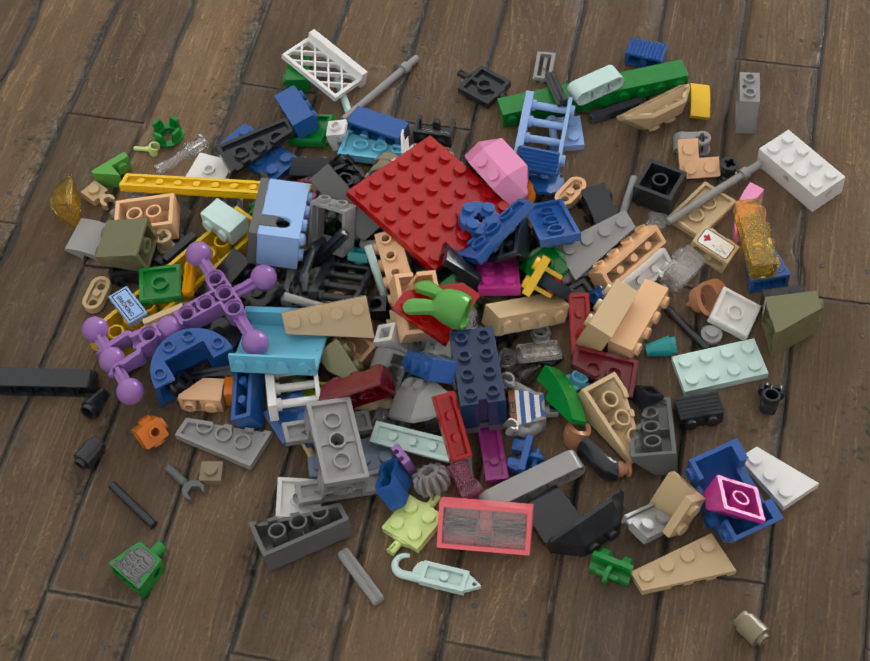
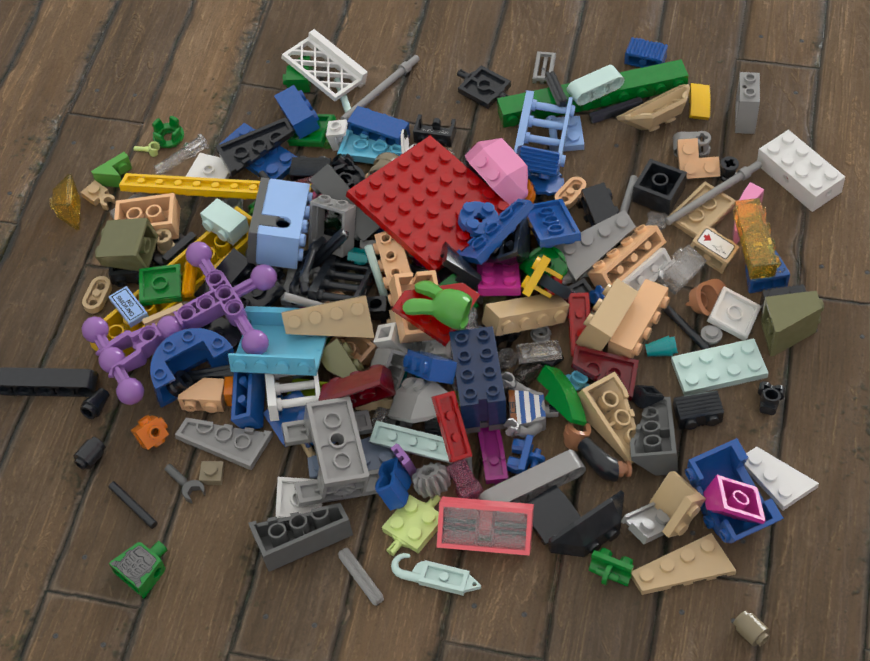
light grey slope [64,218,106,261] -> none

